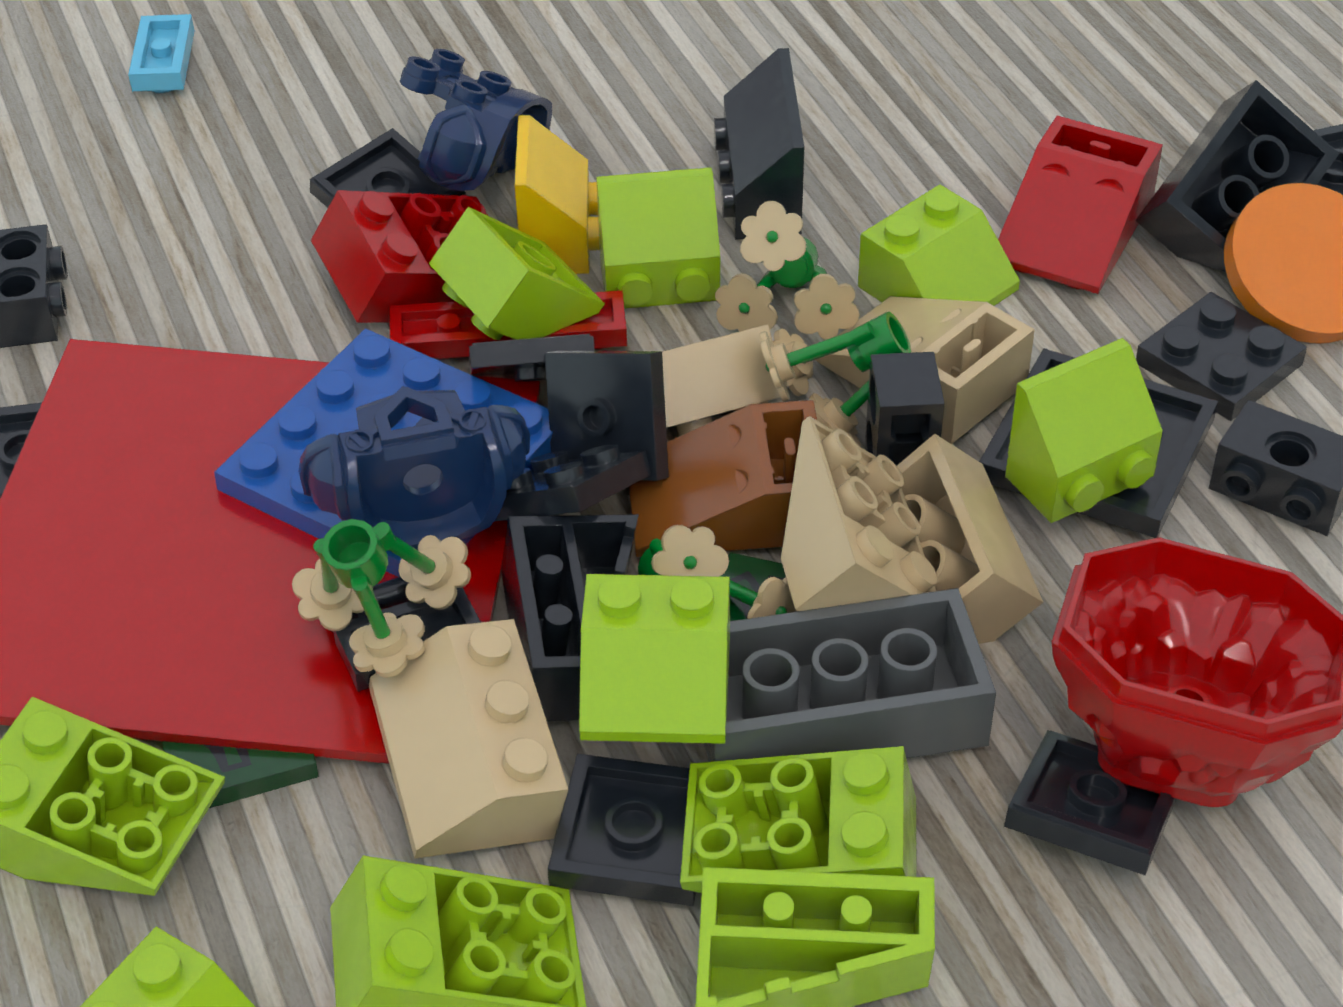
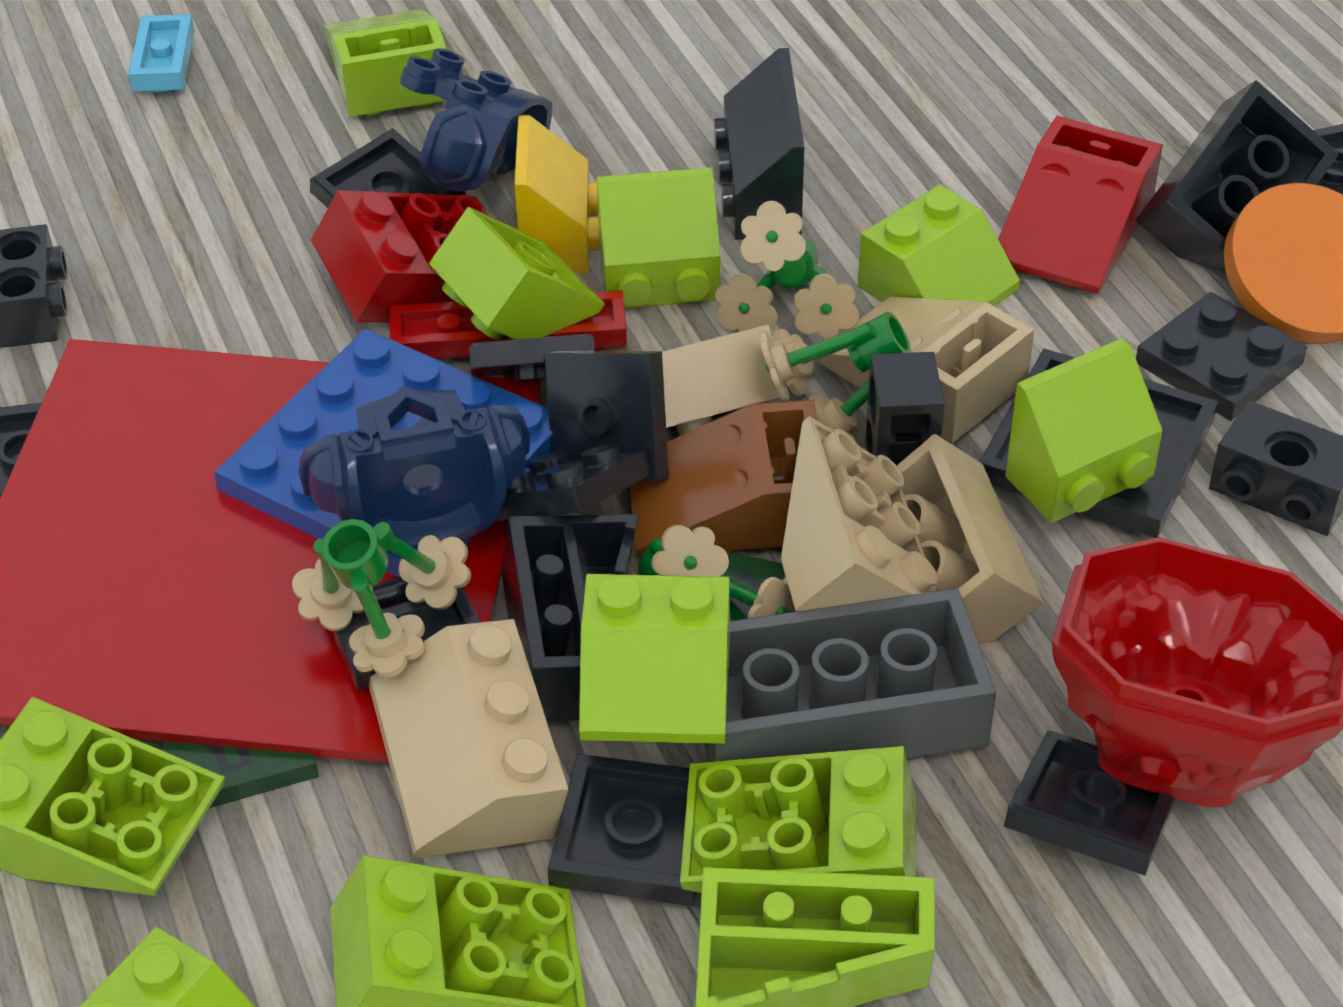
none -> lime slope [323,9,447,117]

